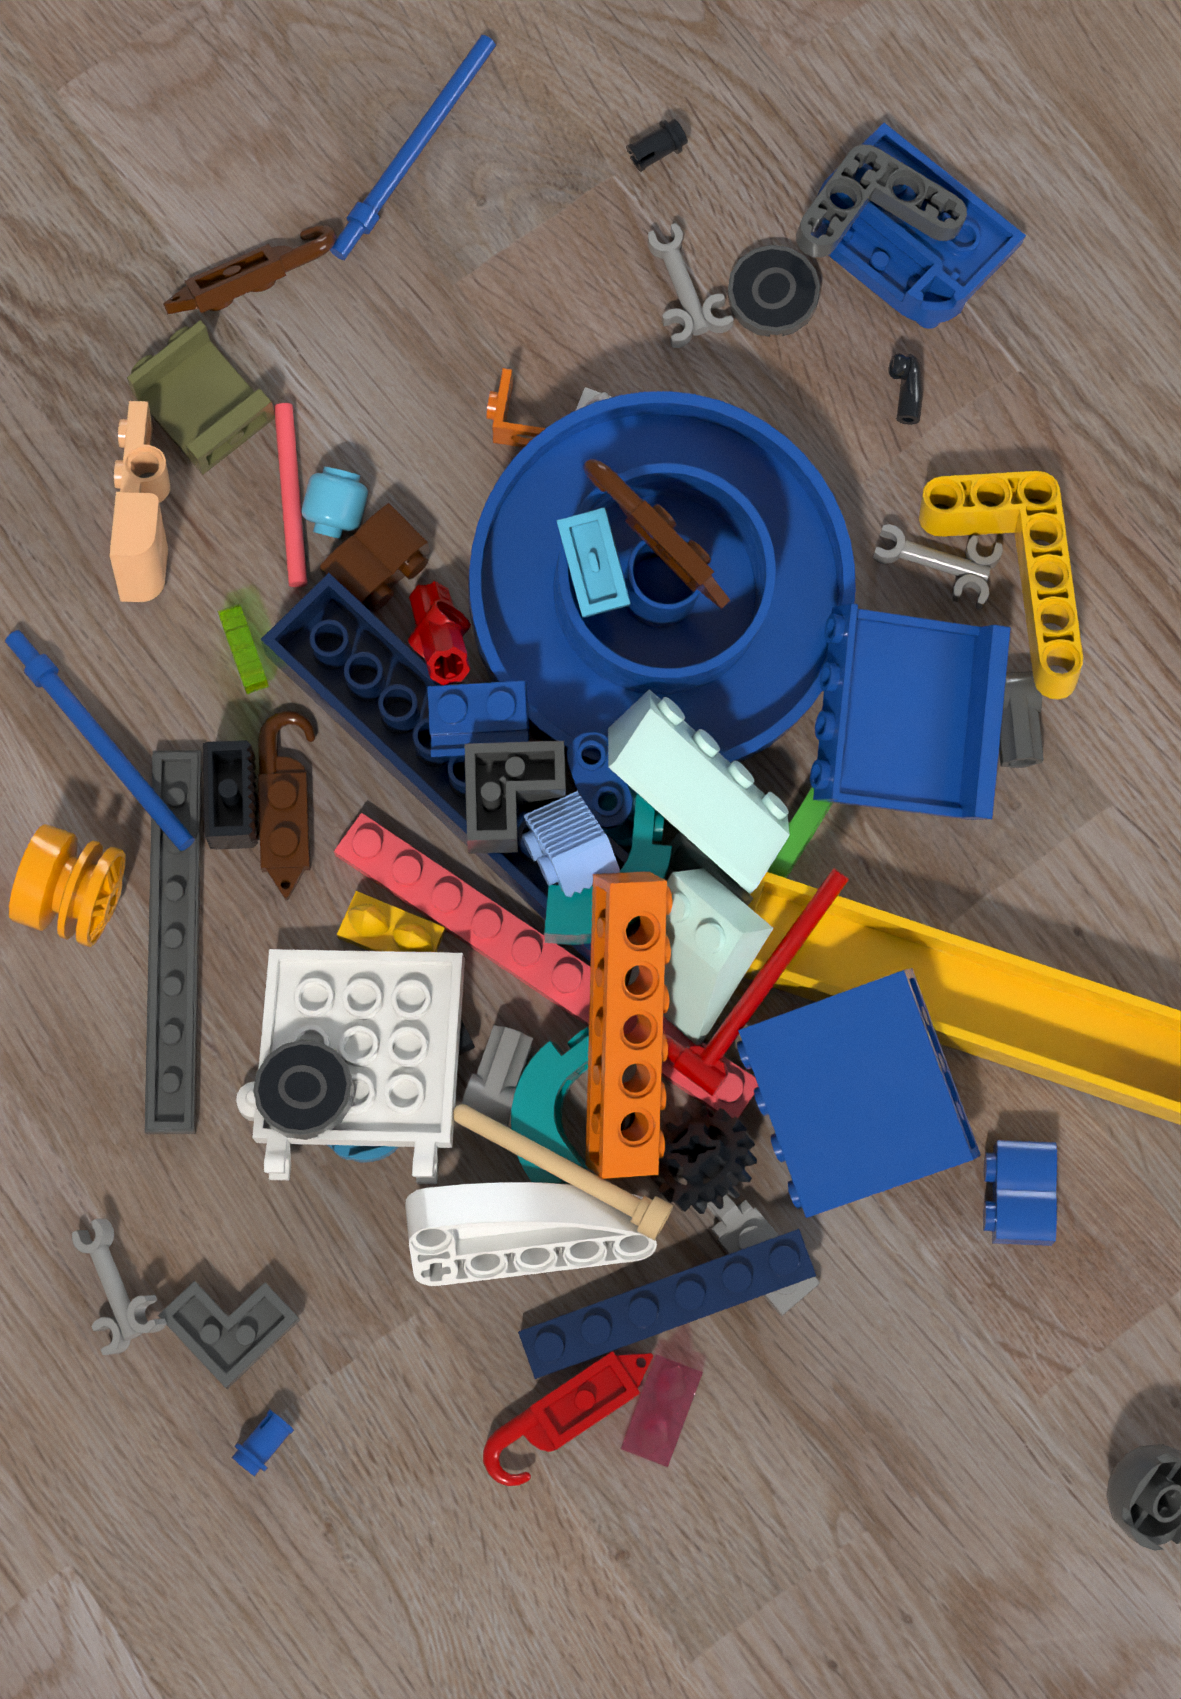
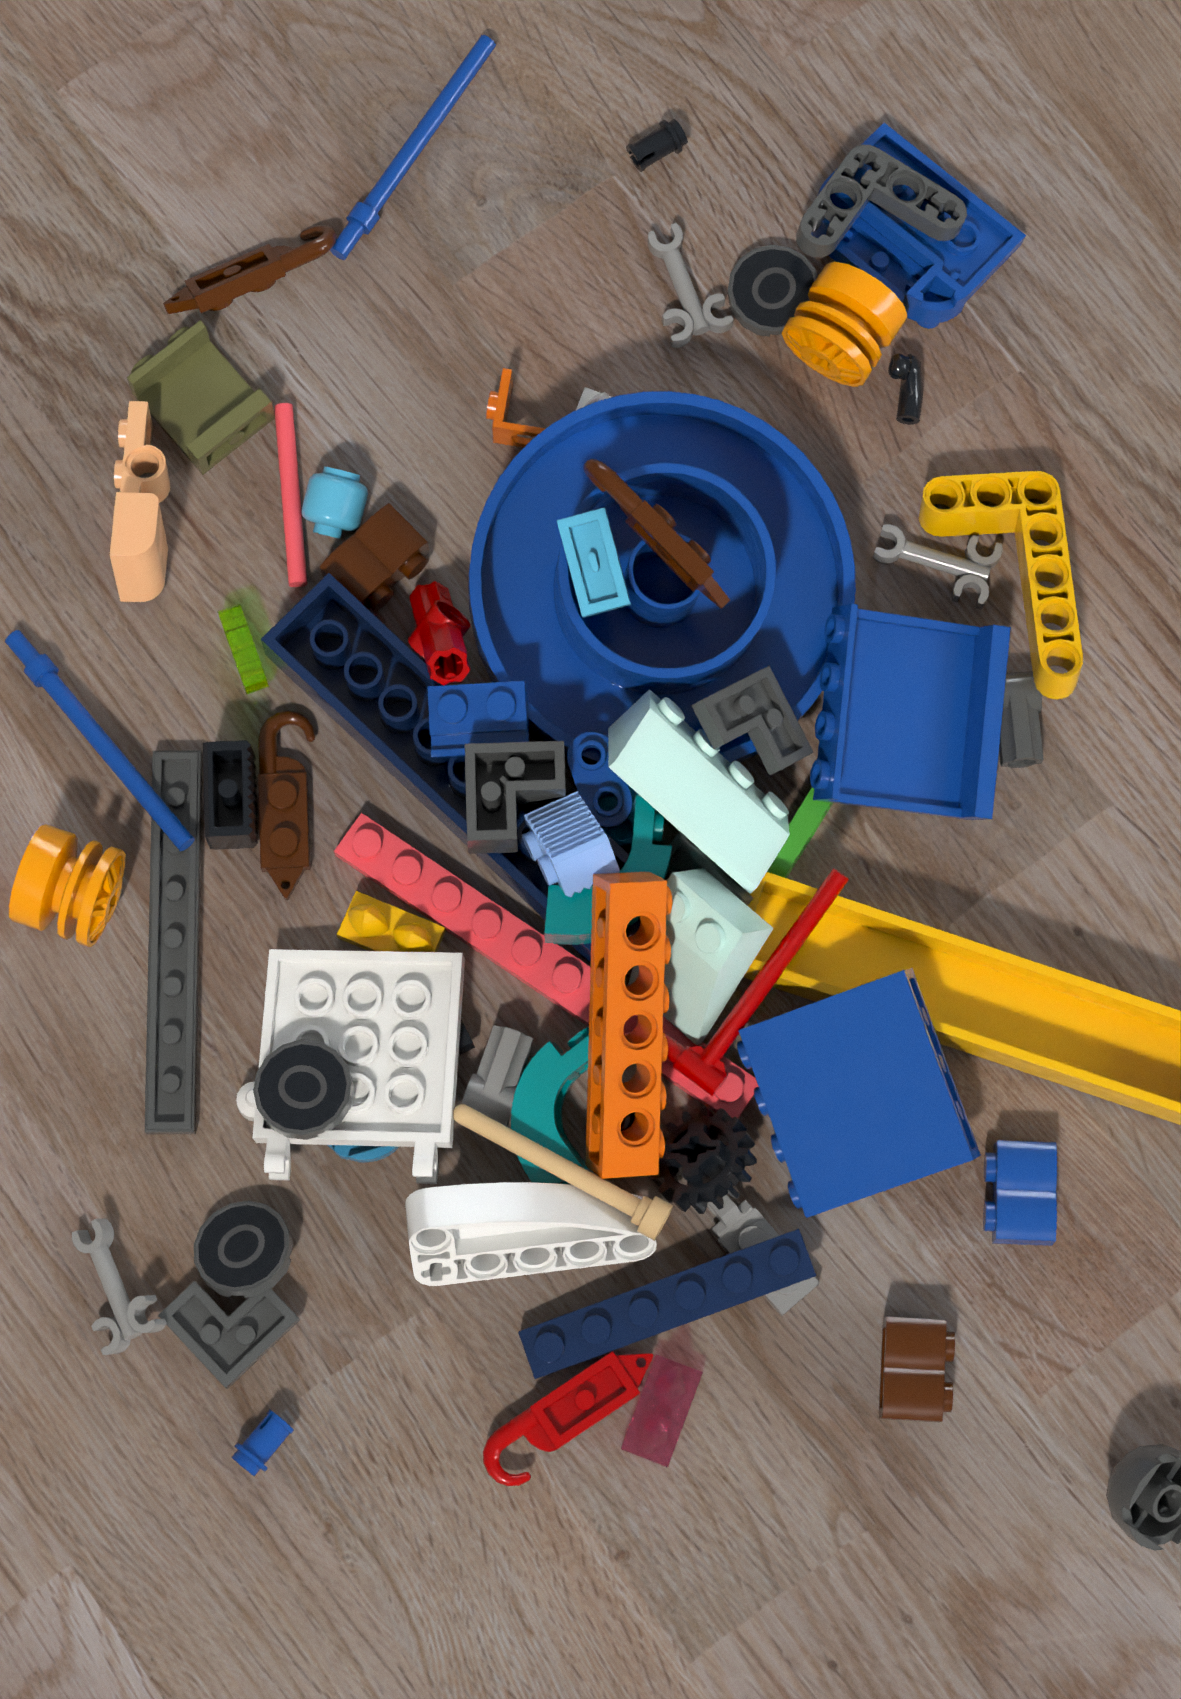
none -> black tile [194,1201,293,1298]
none -> dark grey plate [691,666,814,775]
none -> light orange wheel [782,262,908,387]
none -> reddish brown brick [879,1316,955,1422]

